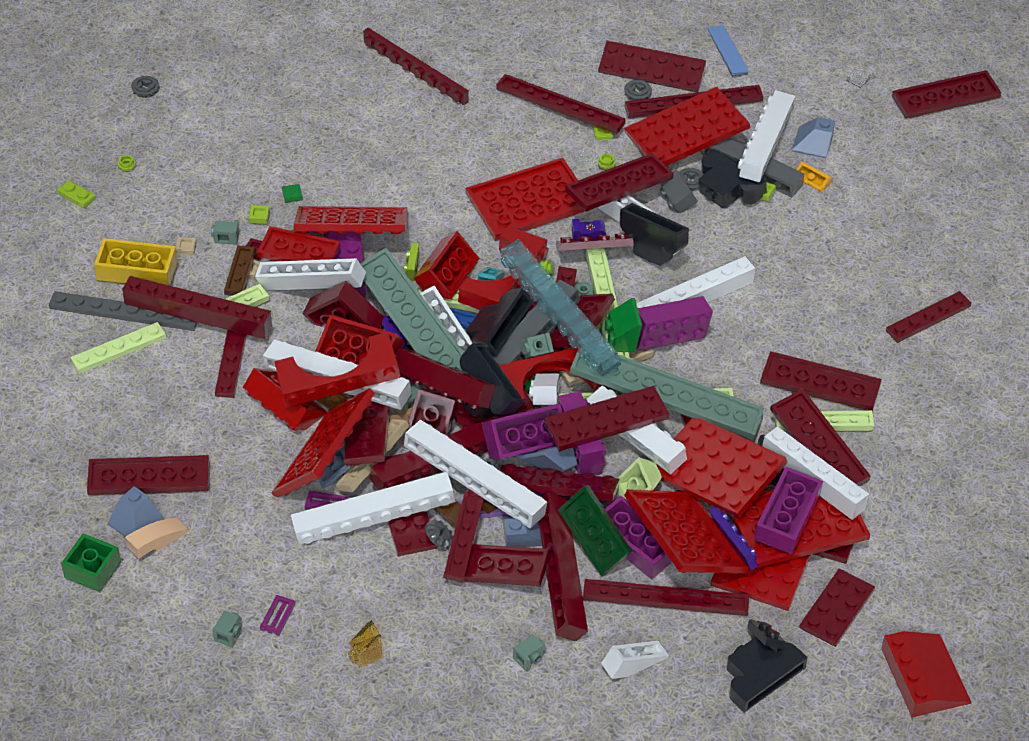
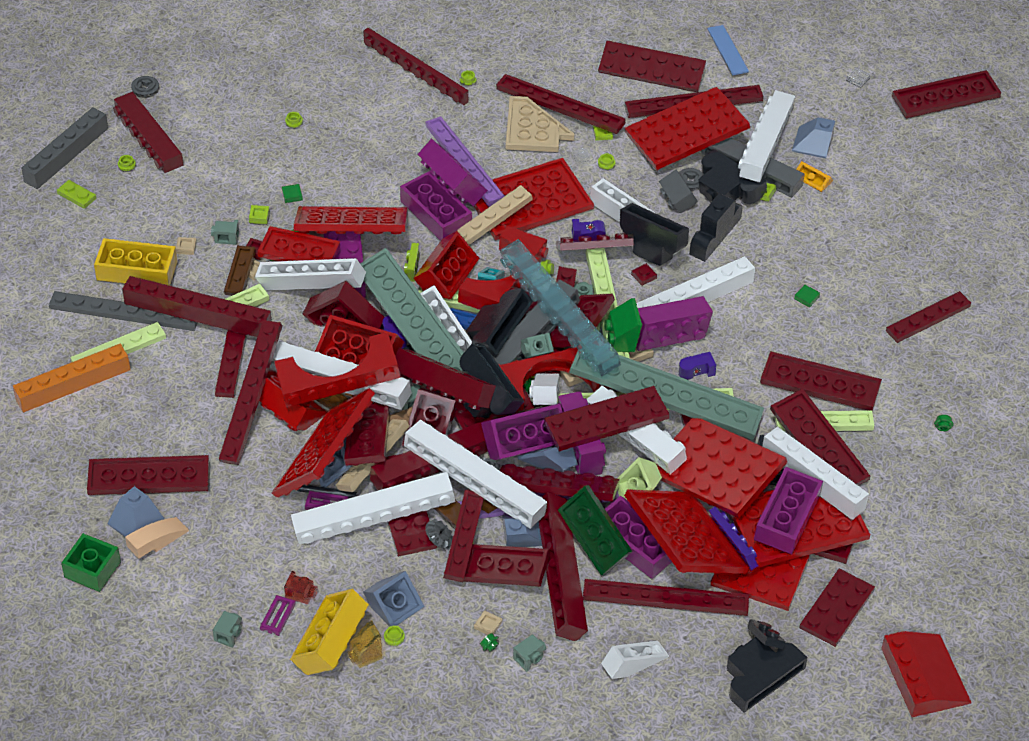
dark red plate [565,153,674,212] -> none
dark grey gear [624,80,652,100] -> none
none -> orange brick [13,343,130,413]
none -> dark grey brick [21,107,108,189]
none -> dark red brick [113,91,184,173]
none -> dark red plate [219,320,283,465]
none -> clear red brick [284,571,318,604]
none -> lime plate [285,112,303,128]
none -> yellow brick [290,588,369,675]
none -> black bar [297,484,357,499]
none -> sand blue slope [363,571,425,627]
none -> lime plate [384,625,405,646]
none -> magenta brick [400,171,472,241]
none -> magenta brick [417,138,488,206]
none -> medium lavender tile [425,116,505,206]
none -> tan plate [457,185,533,245]
none -> lime plate [460,70,477,86]
none -> tan tile [474,610,502,635]
none -> green plate [480,633,499,652]
none -> tan wing [506,96,574,152]
none -> dark red plate [631,263,657,286]
none -> dark purple leg [678,351,717,380]
none -> black brick [689,193,743,262]
none -> green tile [794,285,820,308]
none -> green plate [934,415,954,432]

